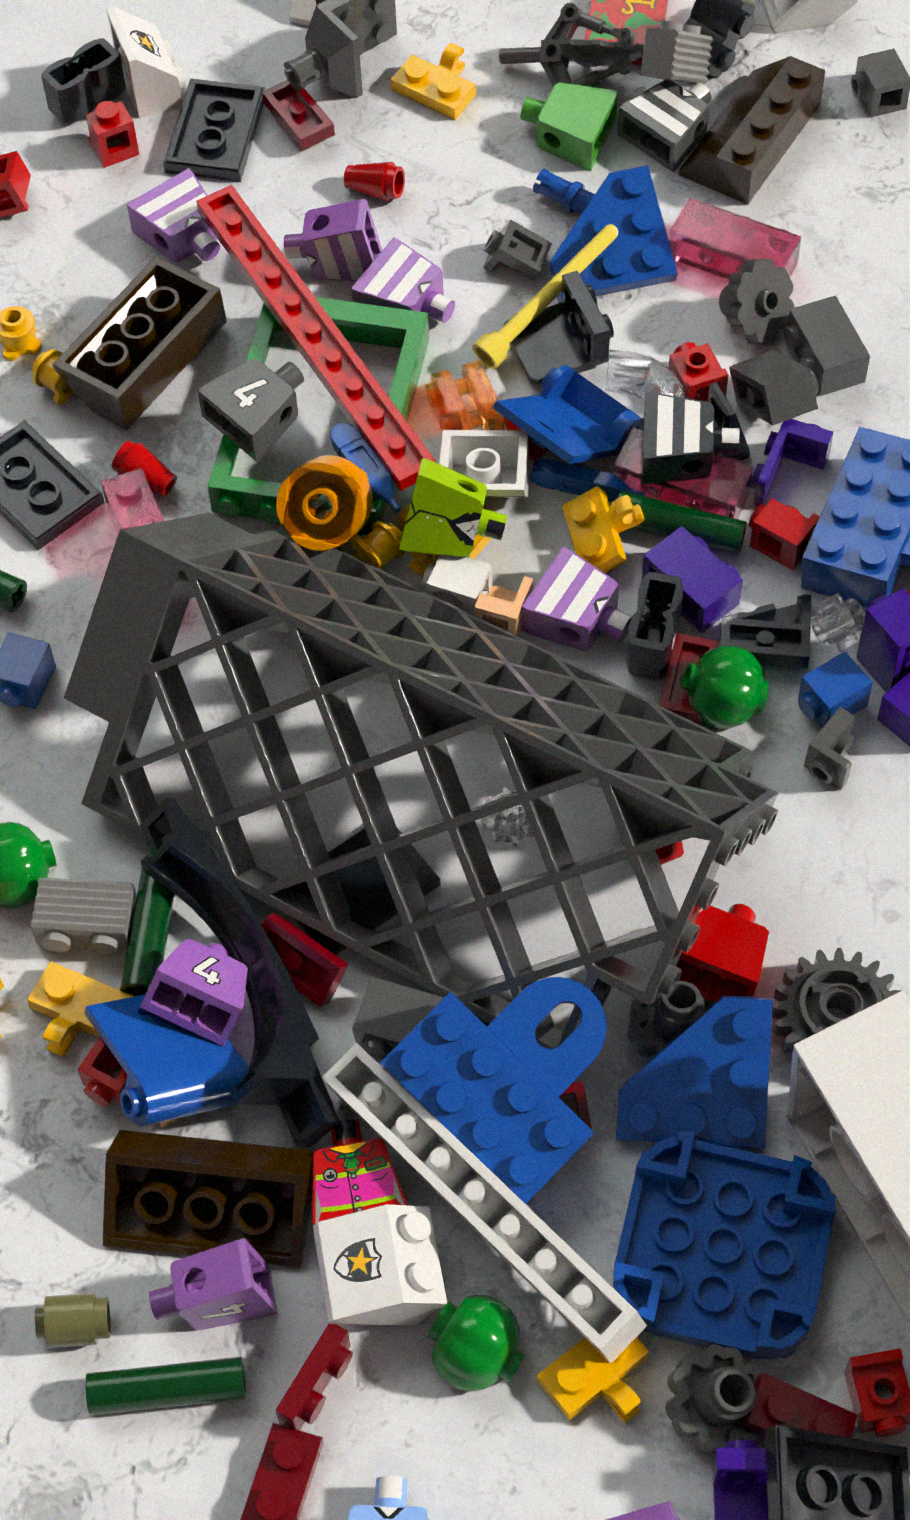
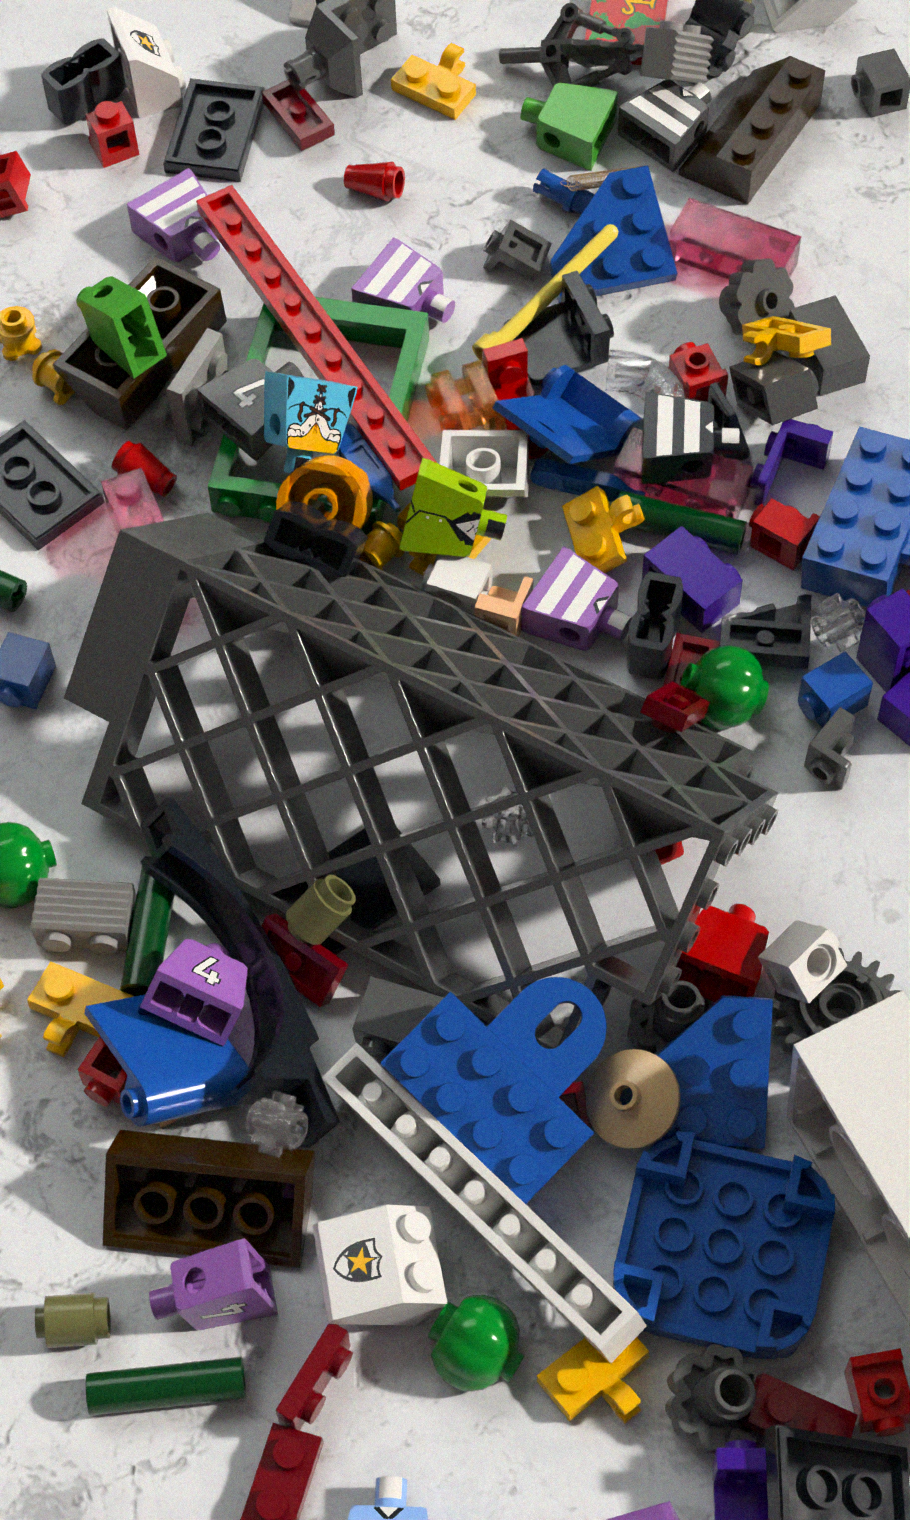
medium lavender torso [284,199,382,281] -> none
torso [312,1119,408,1225] -> none
none -> bright green torso [76,276,167,378]
none -> light grey plate [149,328,228,447]
none -> clear gear [246,1091,308,1158]
none -> medium azure torso [264,371,357,473]
none -> black brick [264,501,368,577]
none -> olive brick [286,875,356,945]
none -> red bracket [483,338,535,404]
none -> tan piece [560,166,642,191]
none -> tan dish [586,1049,681,1149]
none -> dark red plate [640,681,710,733]
none -> yellow plate [742,316,831,365]
none -> white brick [758,920,847,1003]

